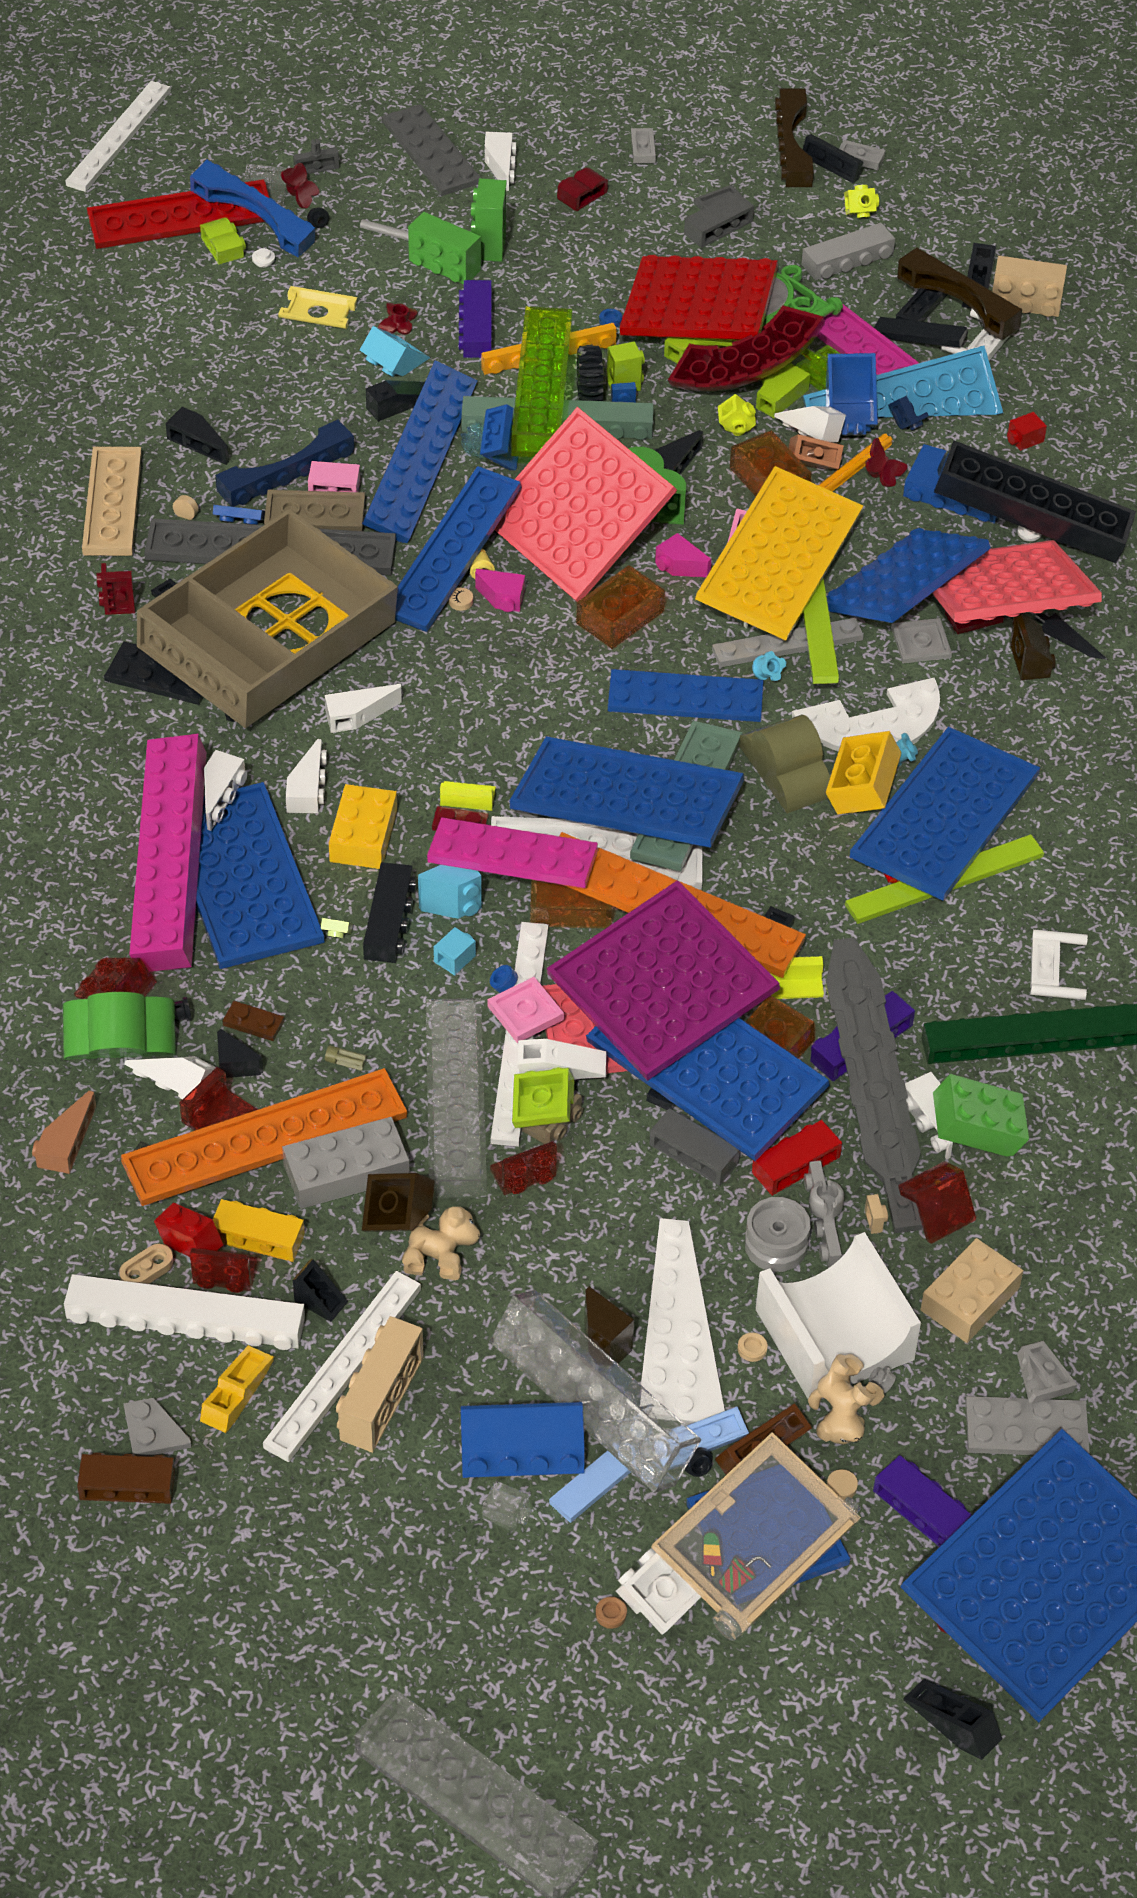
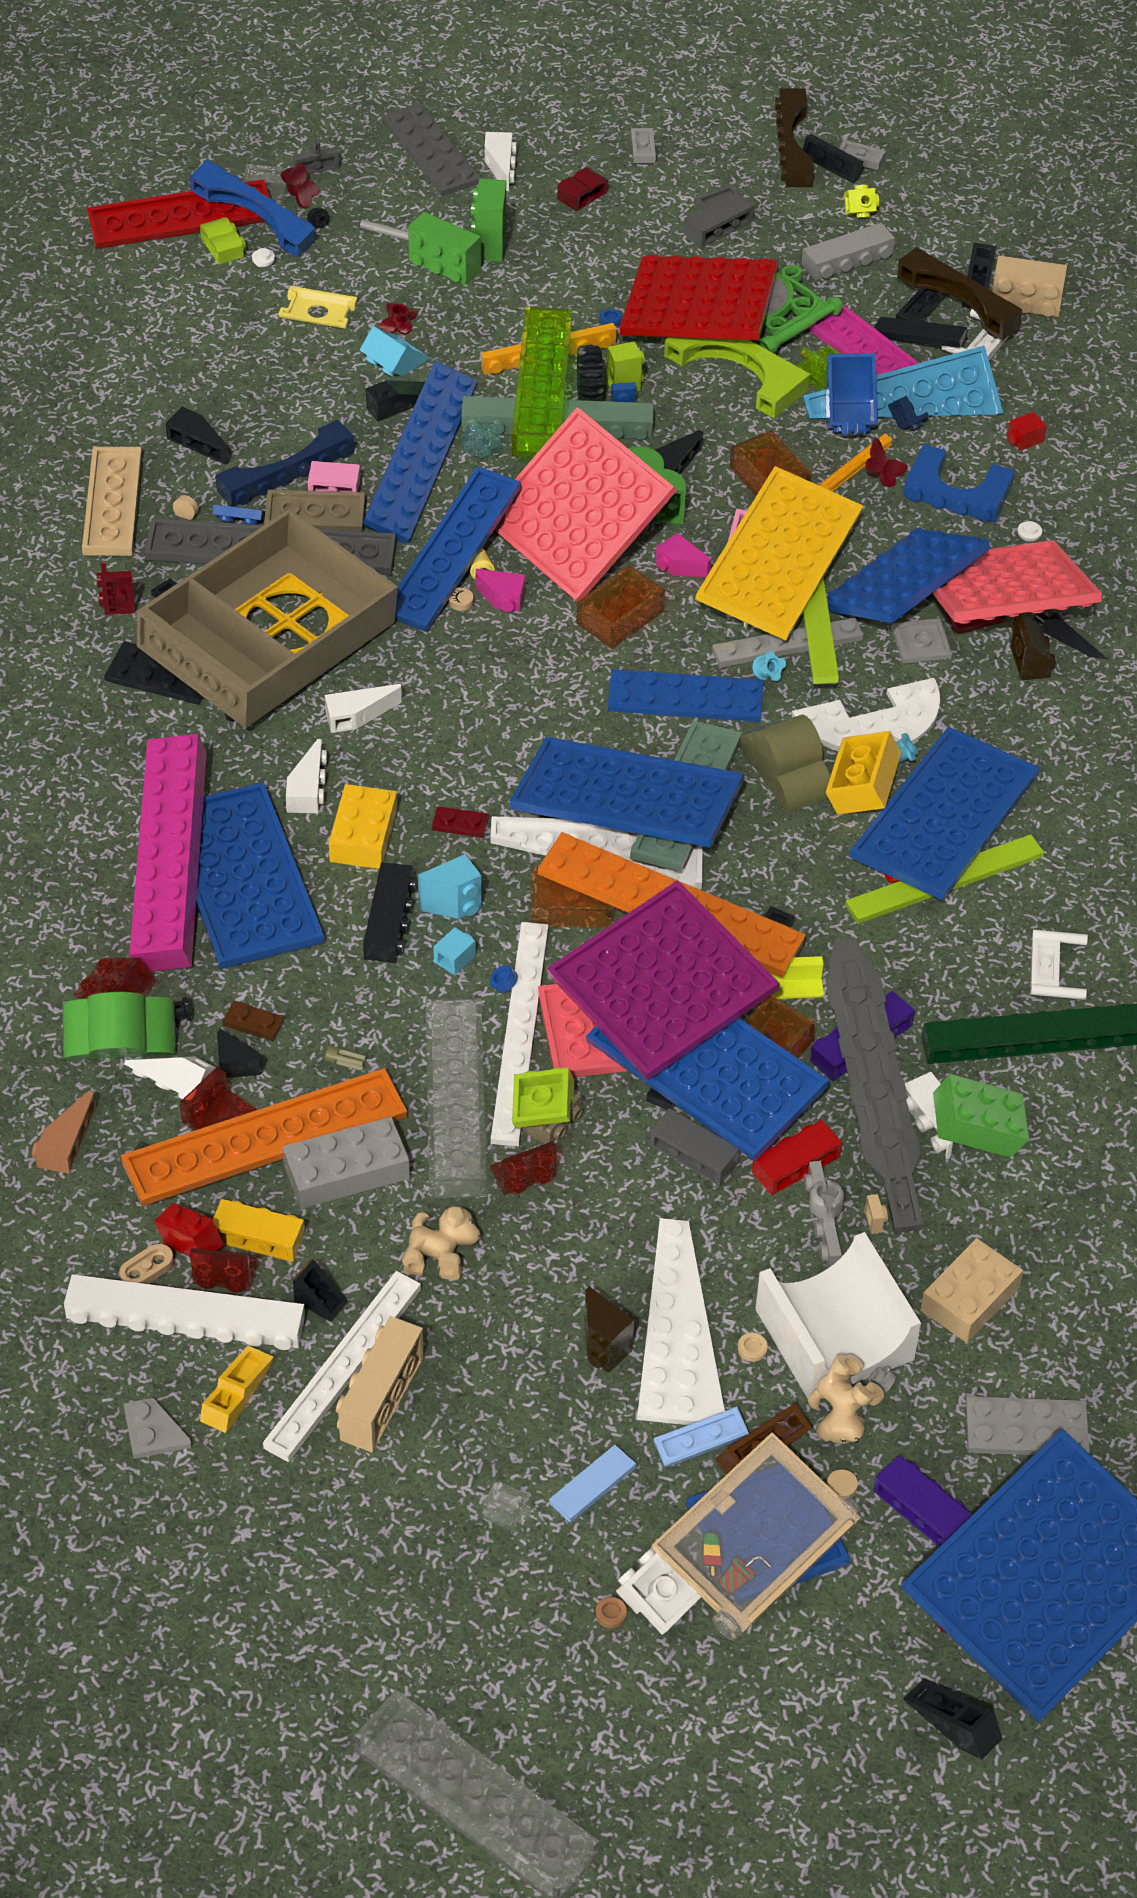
white plate [66,81,171,192] -> none
reddish brown brick [77,1453,175,1504] -> none
white slope [204,750,247,831] -> none
yellowish green plate [321,918,353,938] -> none
dark brown slope [361,1173,435,1232] -> none
dark pink plate [427,817,598,888] -> none
neon yellow panel [440,781,496,811] -> none
dark purple brick [459,280,491,358] -> none
blue slope [461,1402,584,1478] -> none
blue bracket [480,404,522,471] -> none
bright pink plate [487,977,564,1043] -> none
clear brick [489,1290,702,1493] -> none
white slope [517,1039,607,1079] -> none
dark red brick [668,305,825,391] -> none
black plate [682,1447,712,1477] -> none
neon yellow brick [718,394,756,436] -> none
light grey wheel [745,1197,810,1272] -> none
white slope [774,406,846,442] -> none
nougat slope [786,434,844,470] -> none
clear red bracket [898,1161,976,1244] -> none
black brick [934,440,1136,563] -> none
light grey wing [1017,1341,1077,1404] -> none

